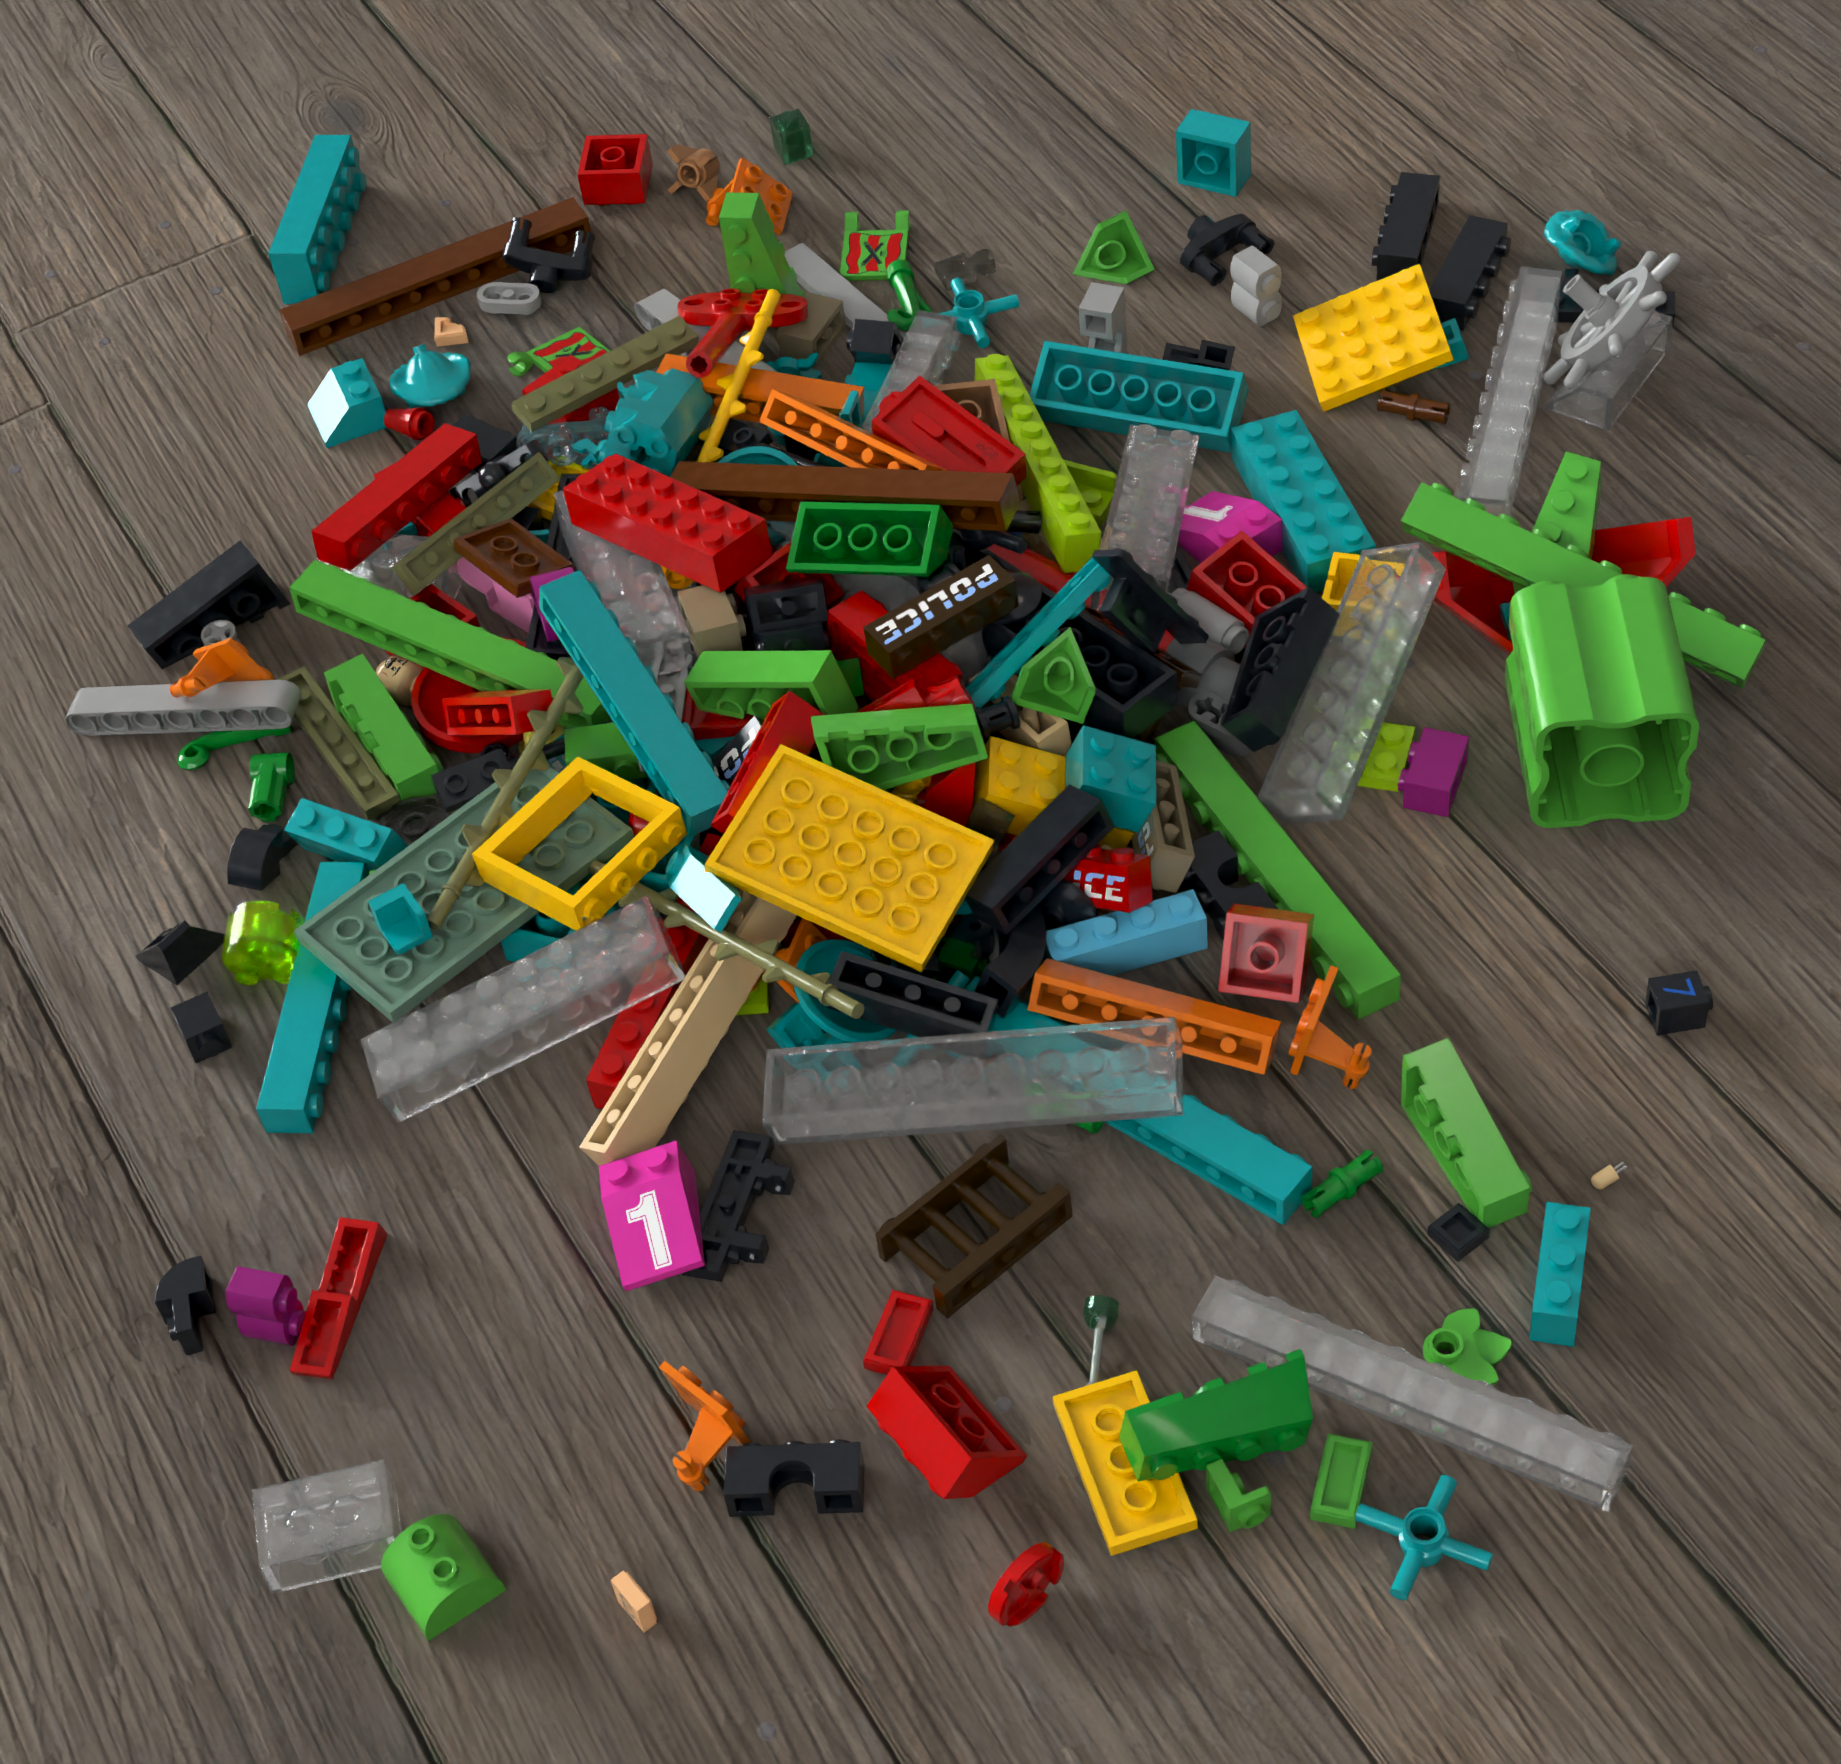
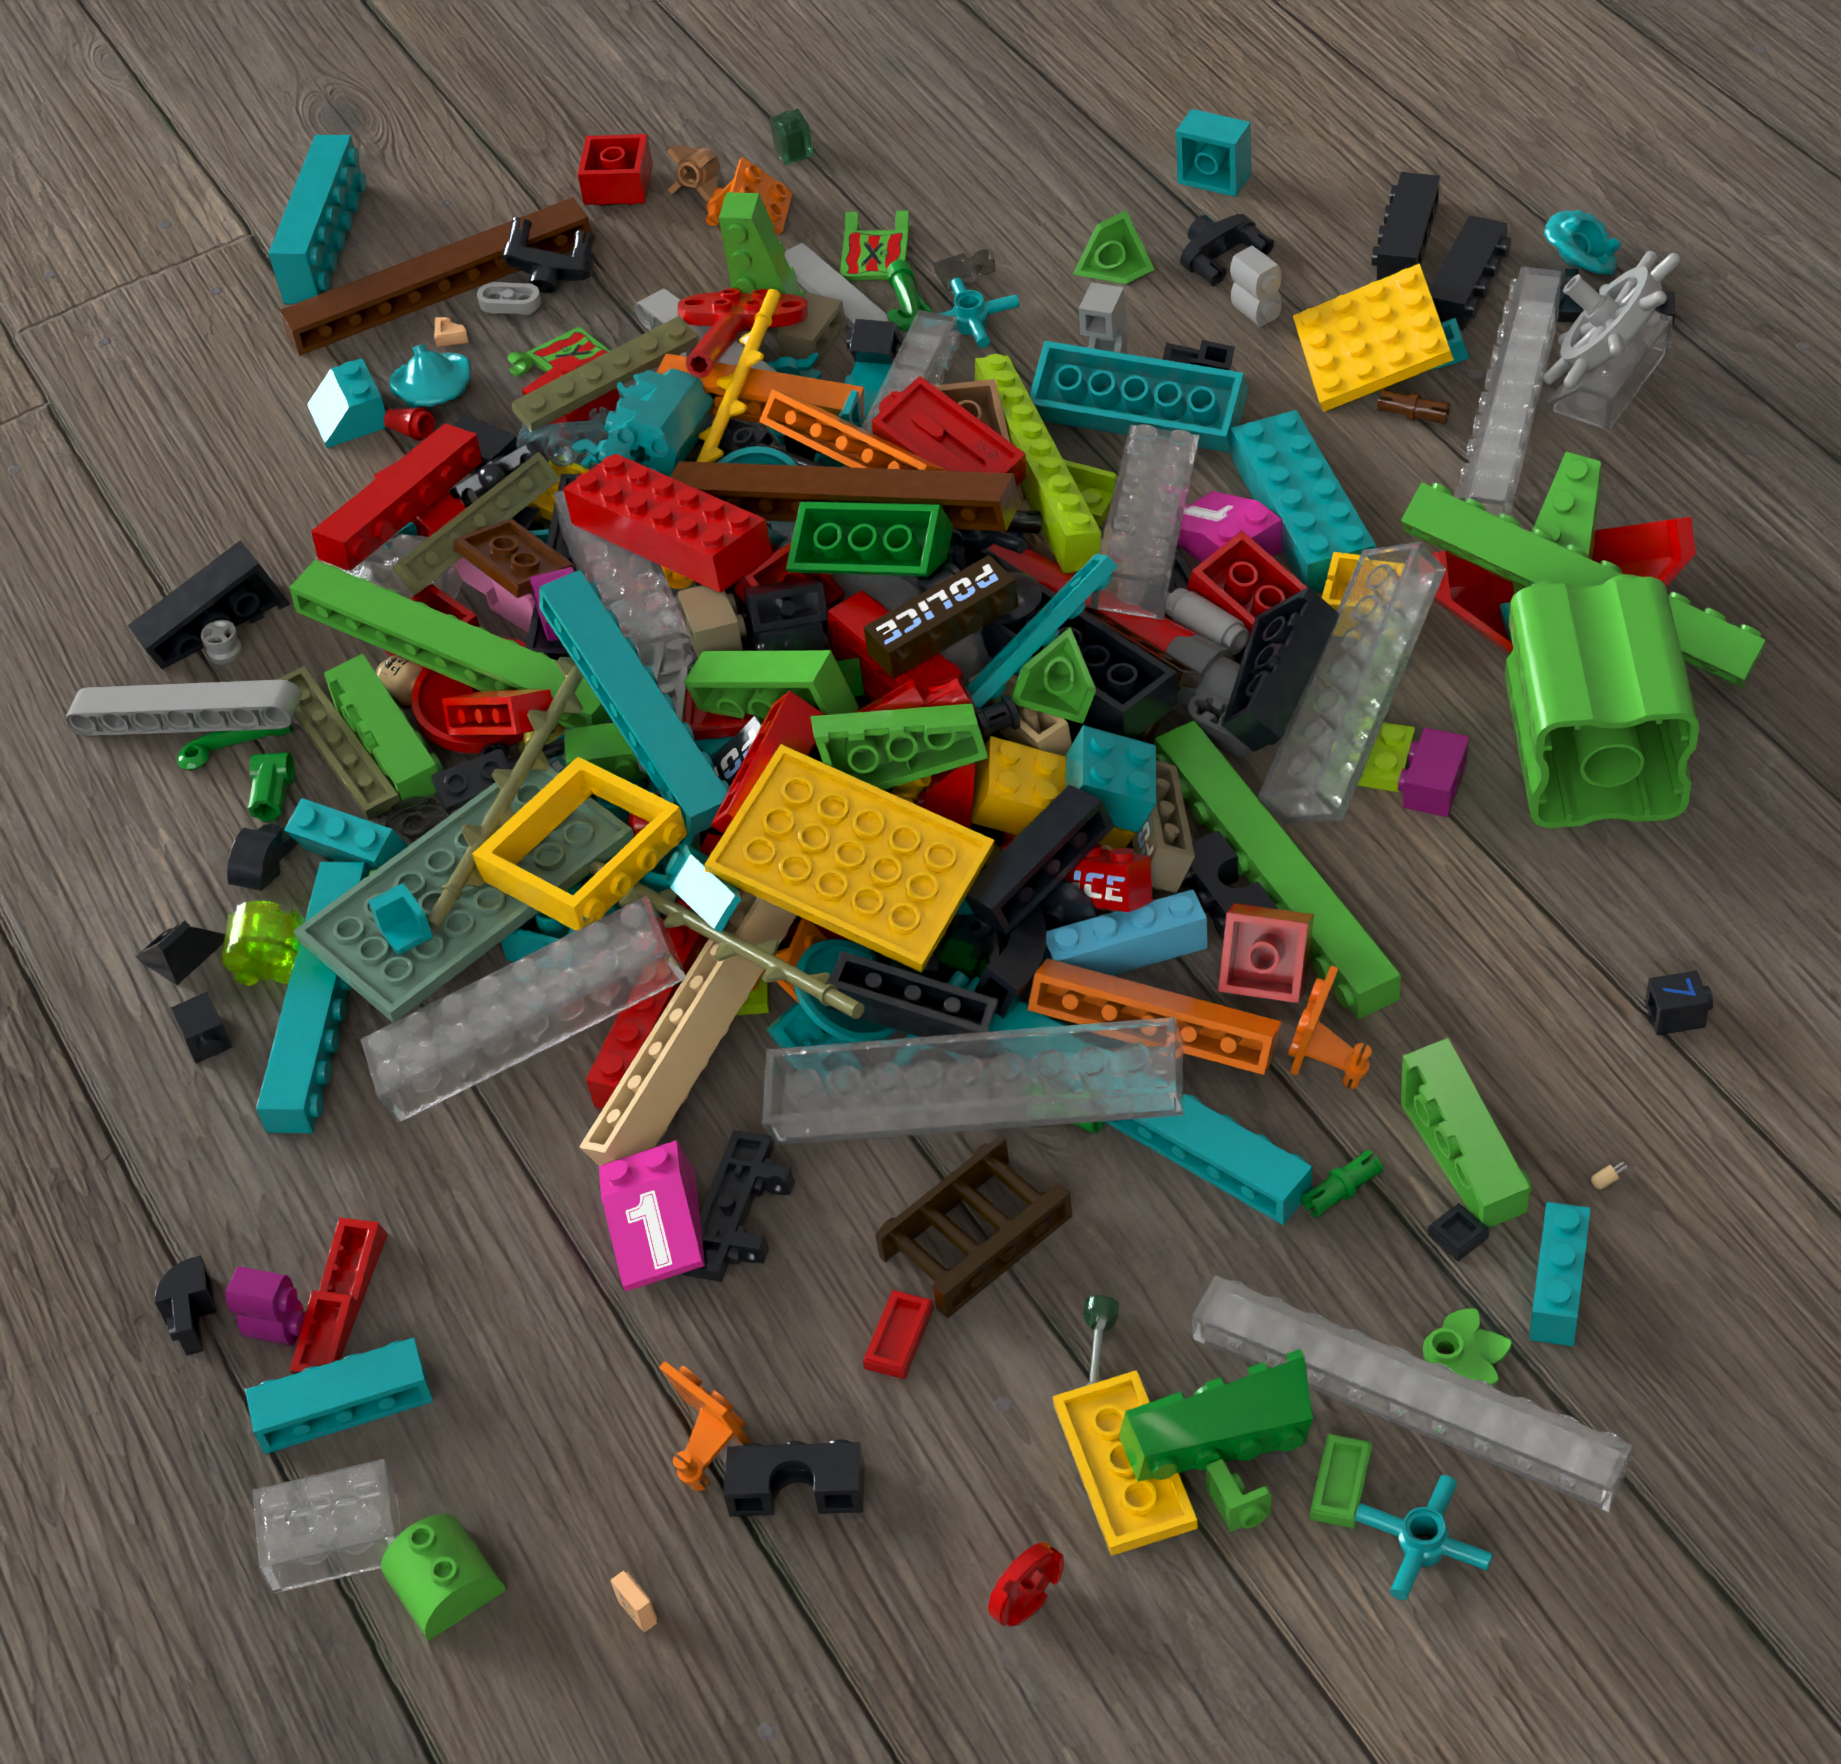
orange plate [169,638,274,698] -> none
red slope [866,1365,1027,1499] -> none
clear smoke tile [965,797,1015,852] -> none
black bracket [1092,548,1209,654] -> none
none -> teal brick [245,1337,433,1455]

